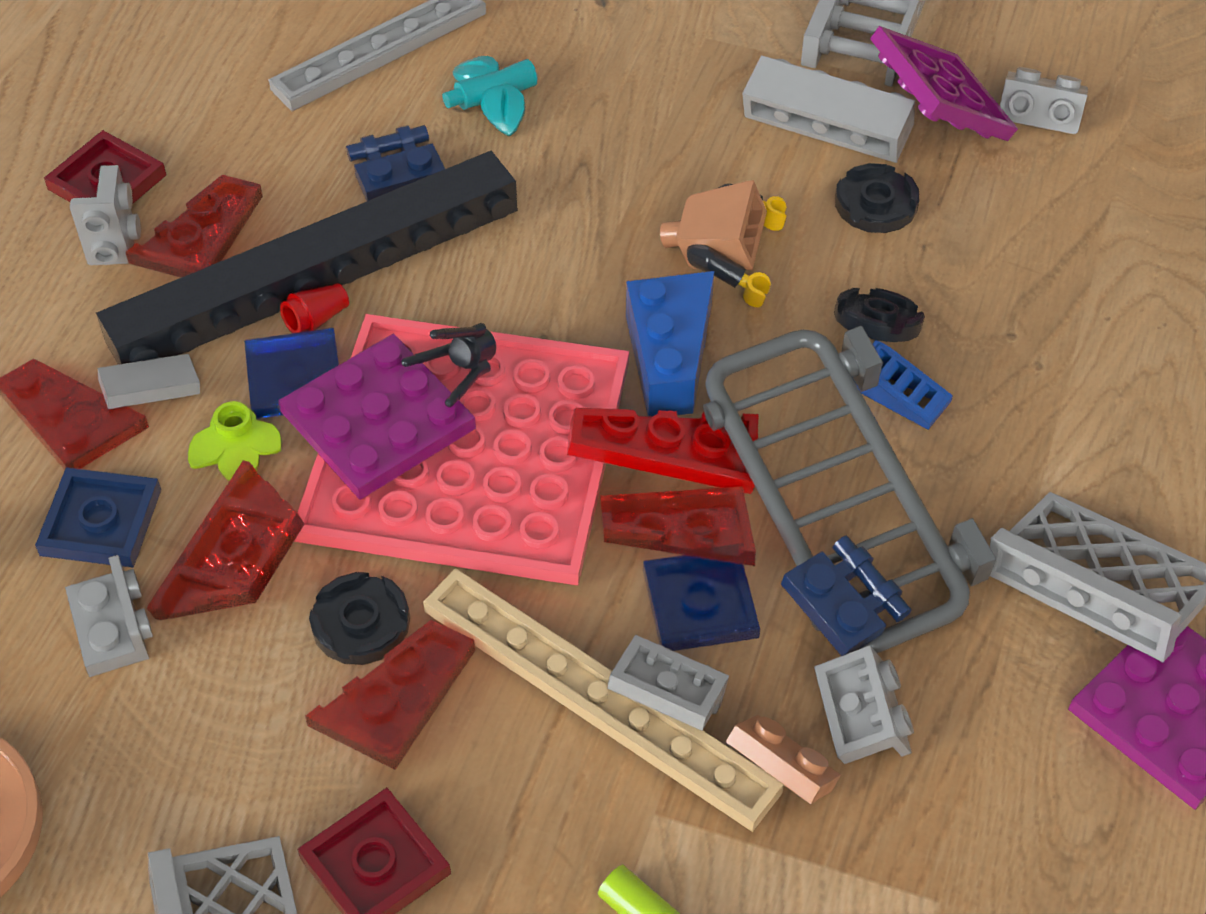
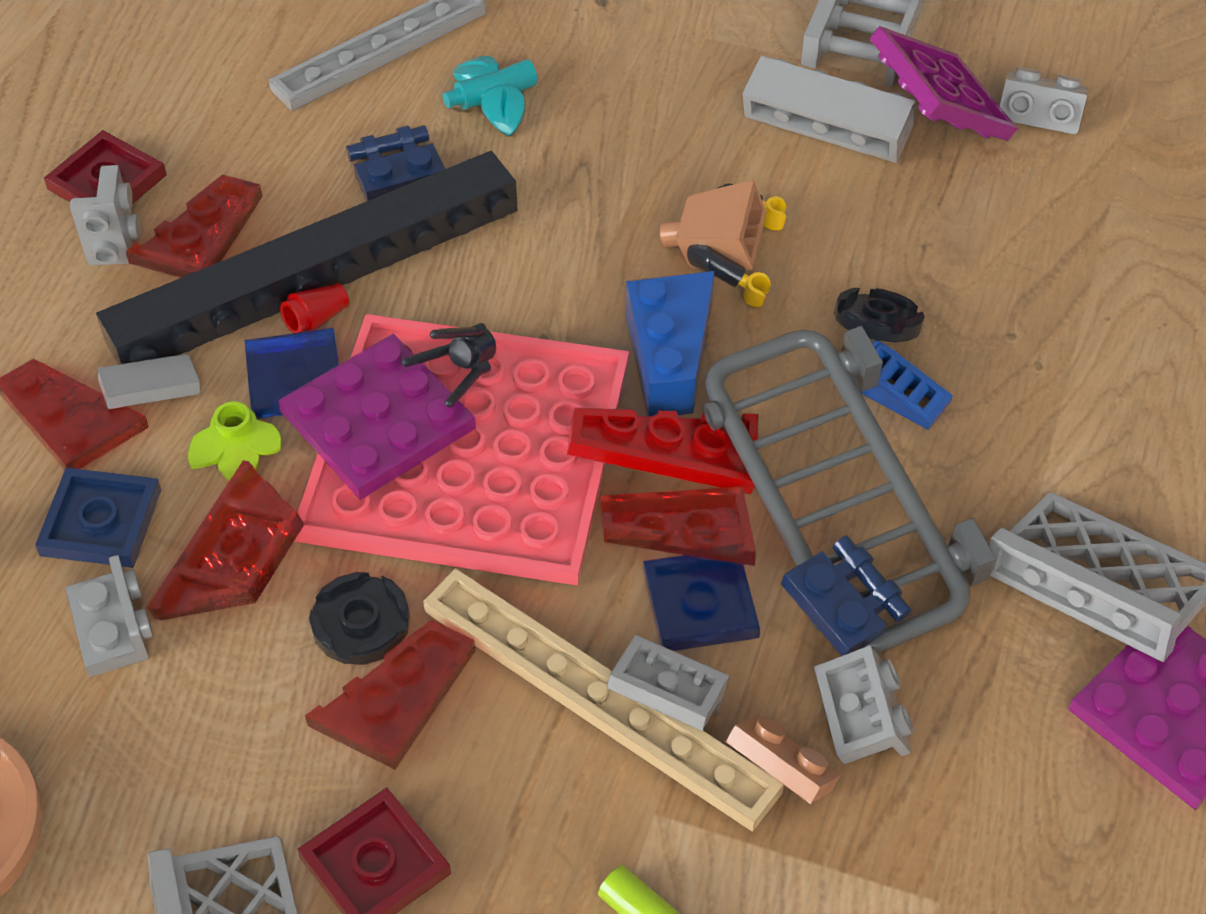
black tile [835,163,920,233] -> none

